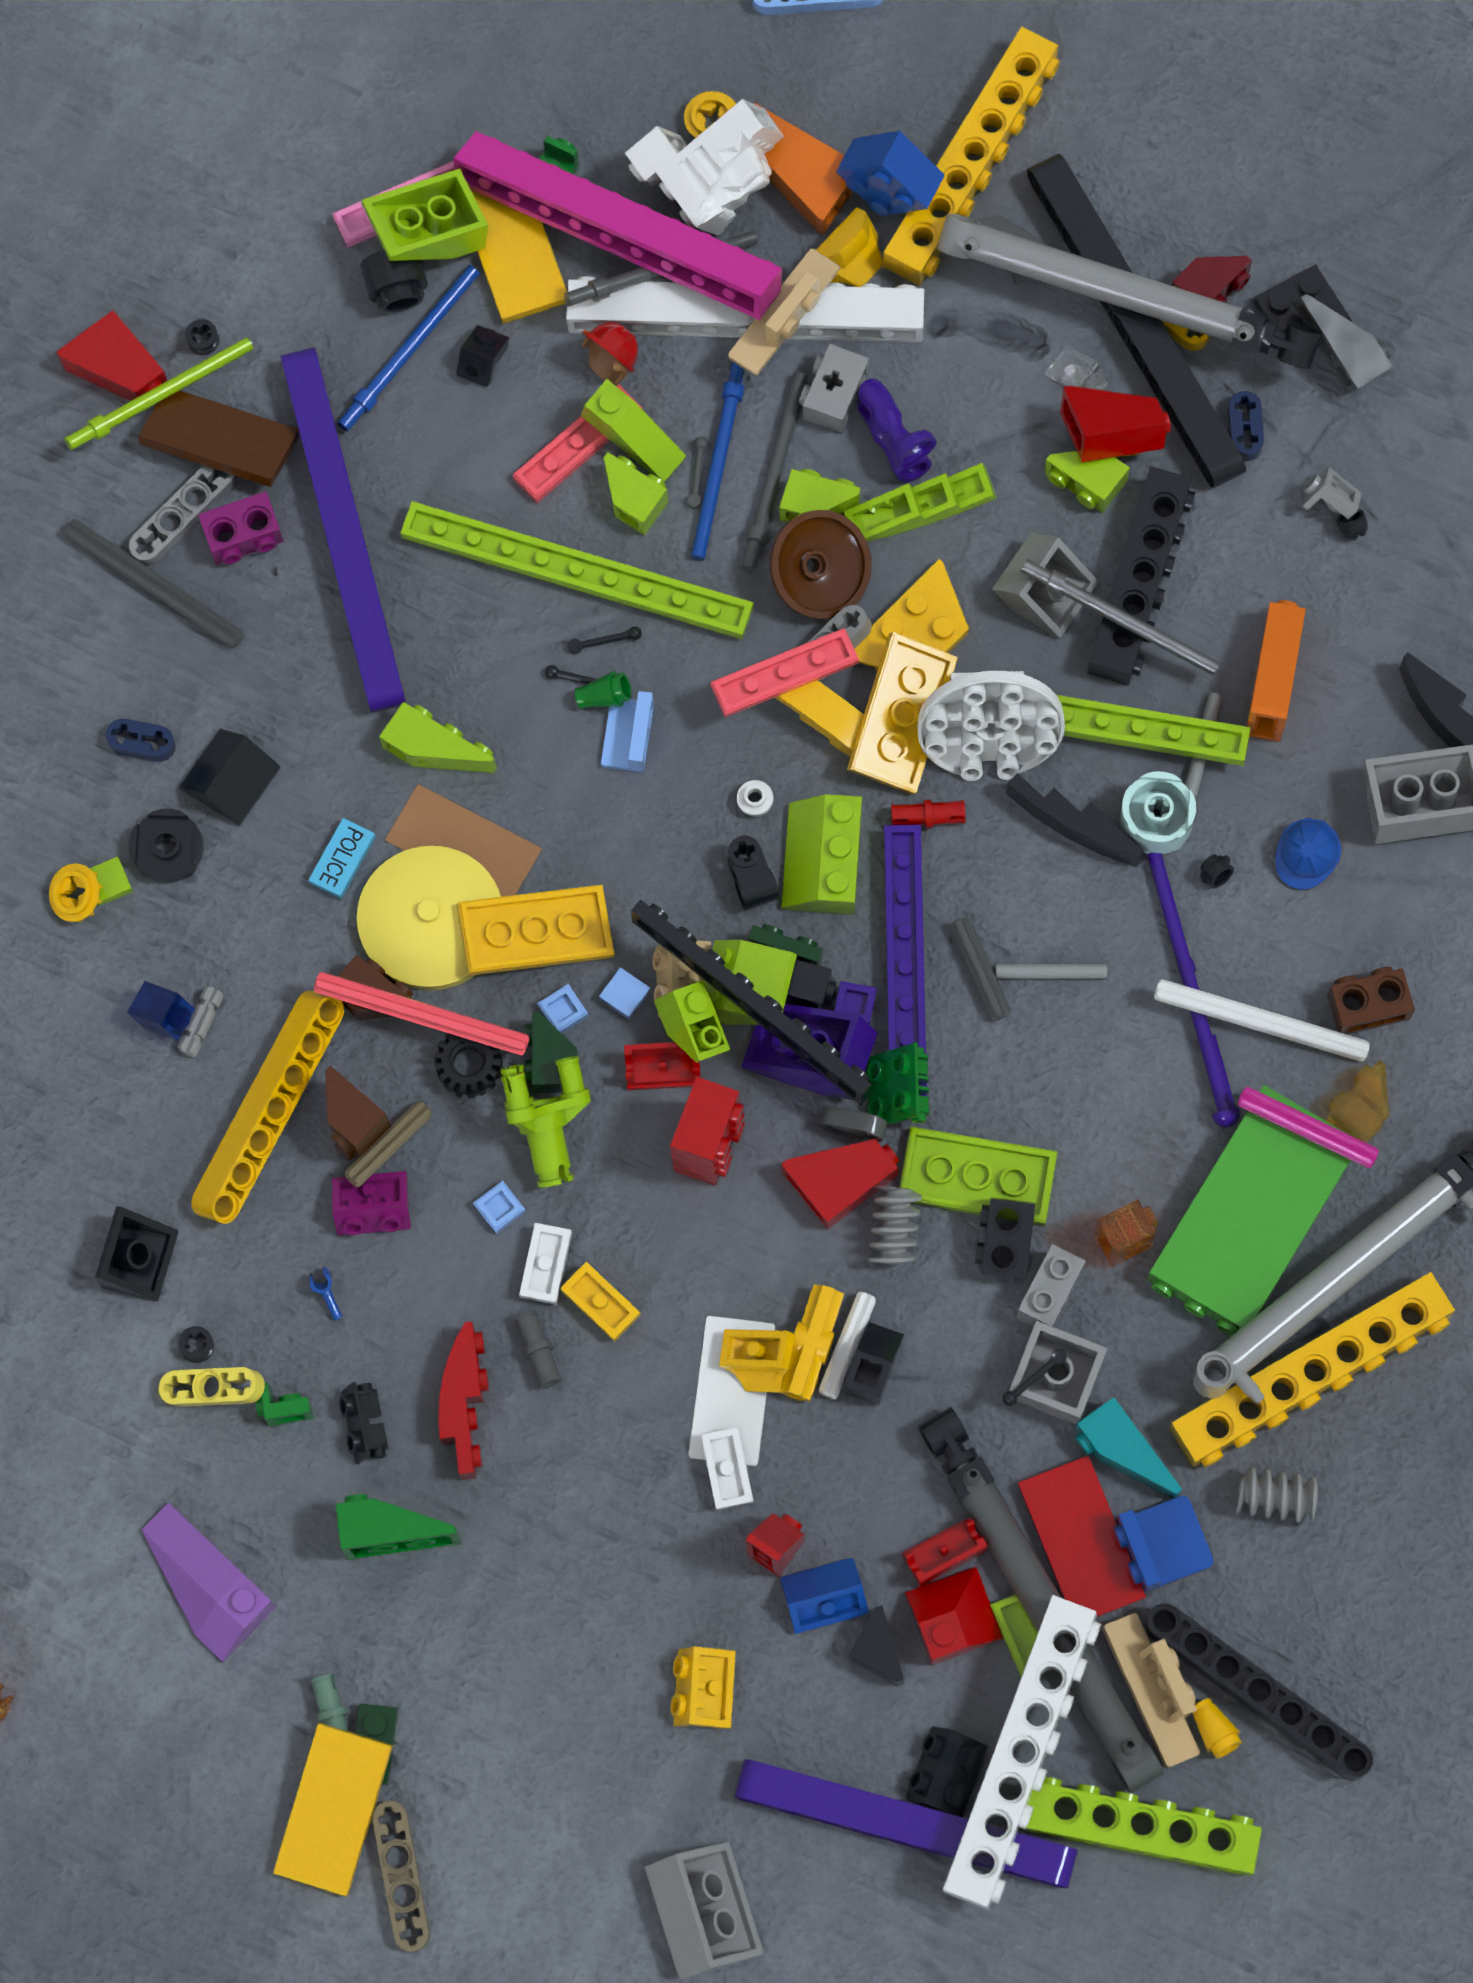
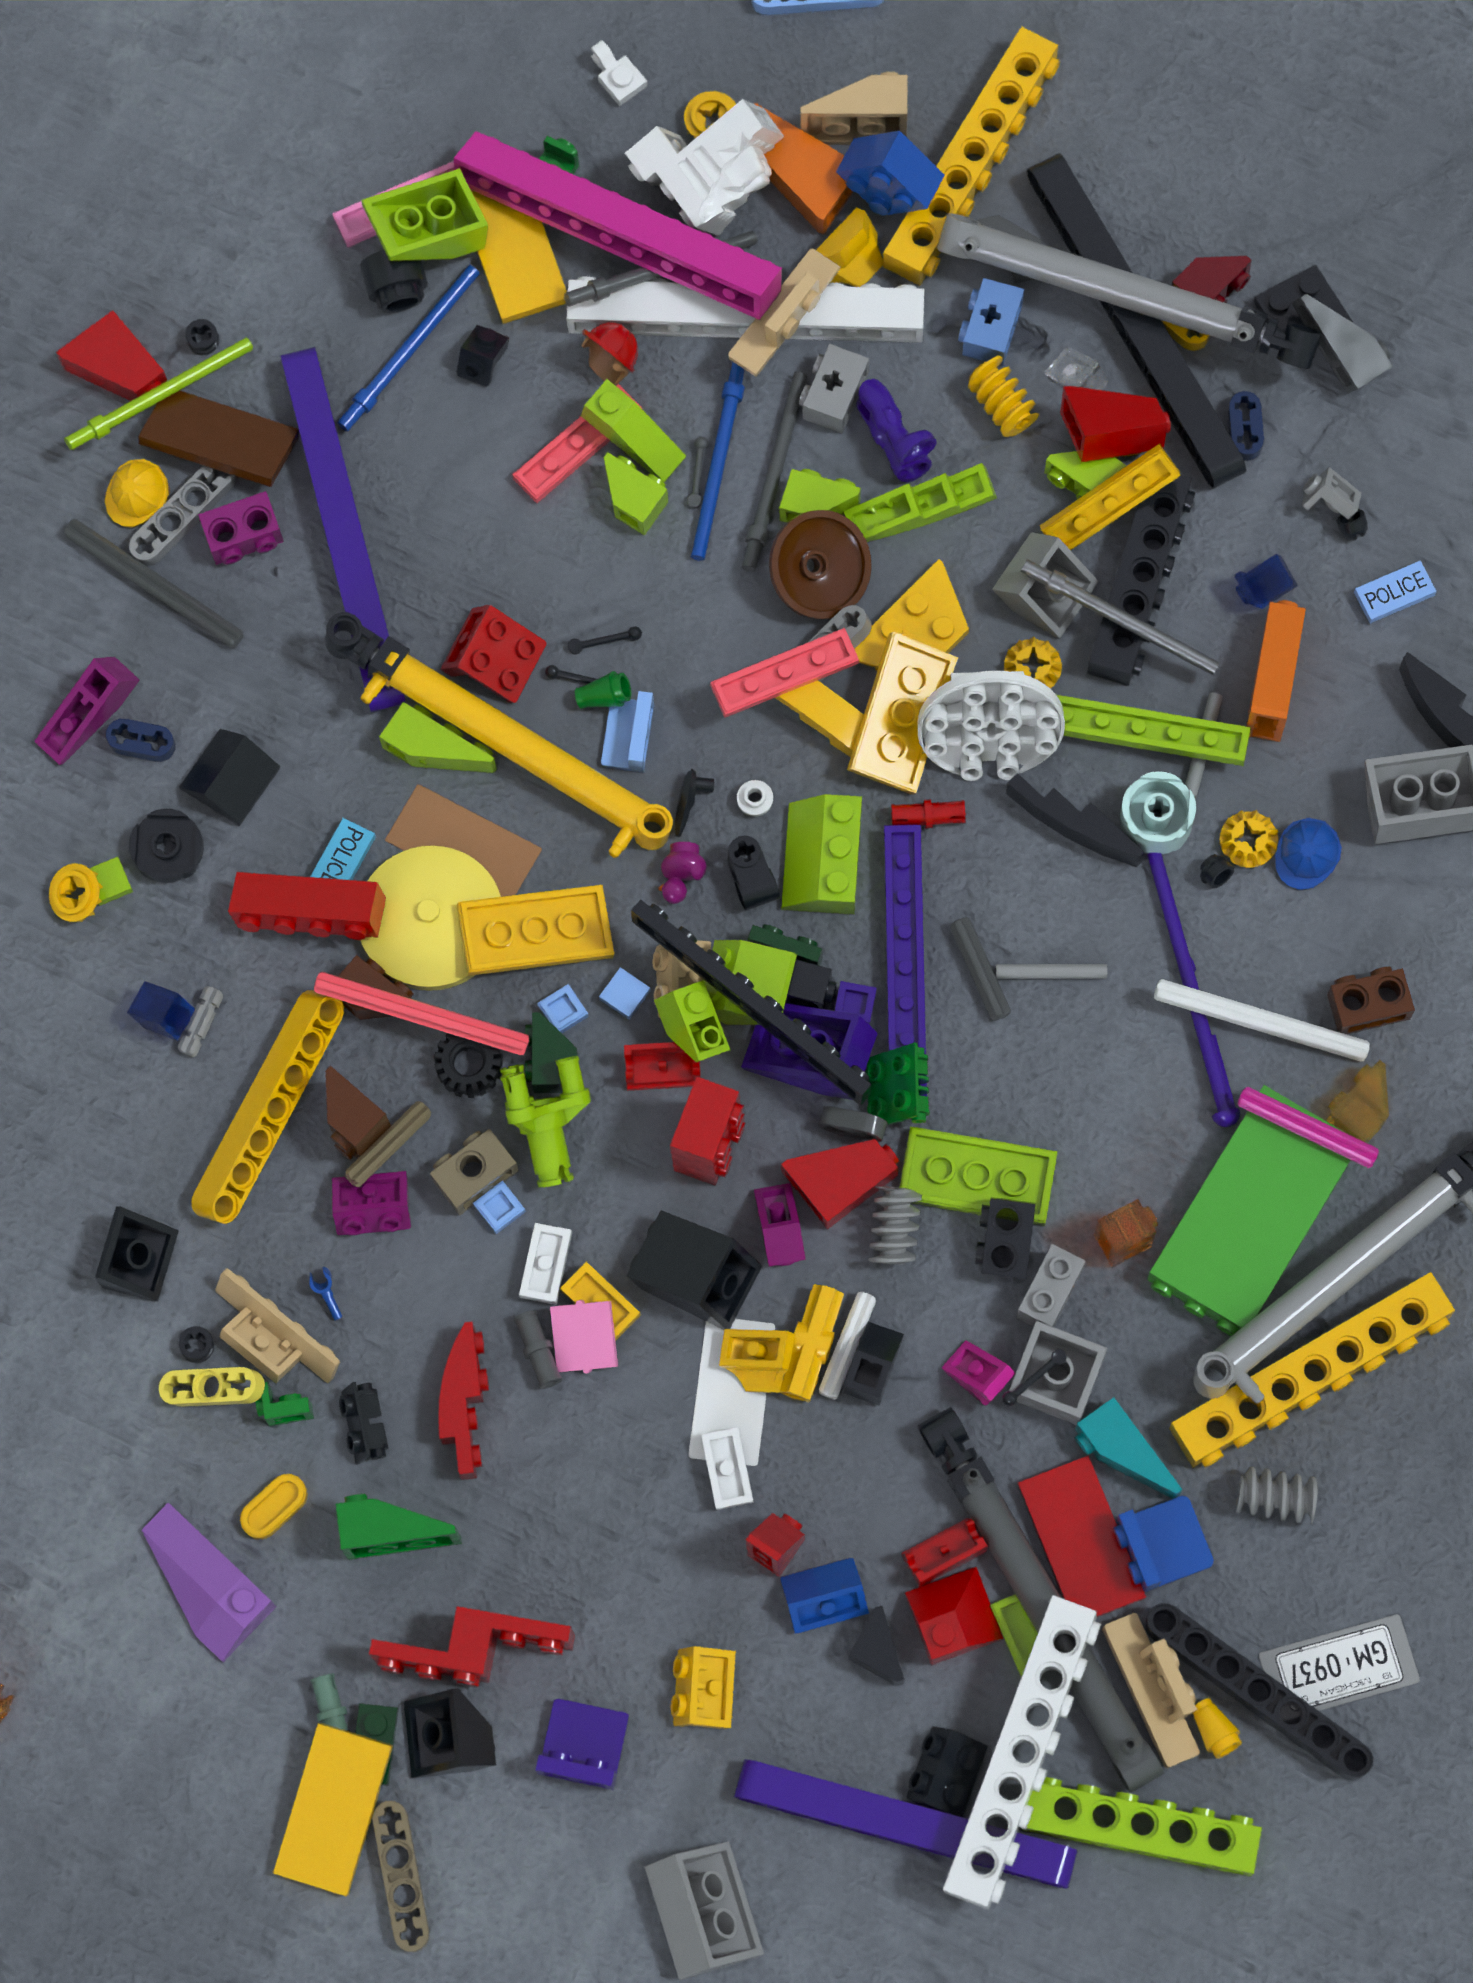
lime plate [400,501,754,640] -> none
none -> magenta slope [34,656,140,765]
none -> yellow piece [105,459,170,527]
none -> tan bracket [216,1268,340,1383]
none -> red brick [228,872,386,940]
none -> yellow tile [240,1474,308,1540]
none -> yellow piece [325,612,673,858]
none -> red bracket [369,1606,575,1688]
none -> black slope [403,1689,496,1778]
none -> dark tan brick [430,1128,519,1216]
none -> red bracket [440,605,547,703]
none -> dark purple bracket [535,1698,629,1790]
none -> bright pink piece [550,1300,618,1374]
none -> white plate [591,40,647,106]
none -> black slope [627,1210,762,1330]
none -> magenta animal [659,842,707,904]
none -> black bar [675,769,714,837]
none -> magenta slope [754,1183,806,1267]
none -> tan slope [801,72,907,145]
none -> dark pink slope [942,1340,1016,1405]
none -> medium blue brick [958,278,1024,366]
none -> yellow piece [968,355,1039,437]
none -> yellow gear [1004,636,1062,689]
none -> yellow tile [1040,444,1181,550]
none -> yellow gear [1219,810,1278,868]
none -> clear blue bracket [1234,554,1298,609]
none -> sticker [1259,1614,1420,1721]
none -> light blue tile [1354,560,1436,624]

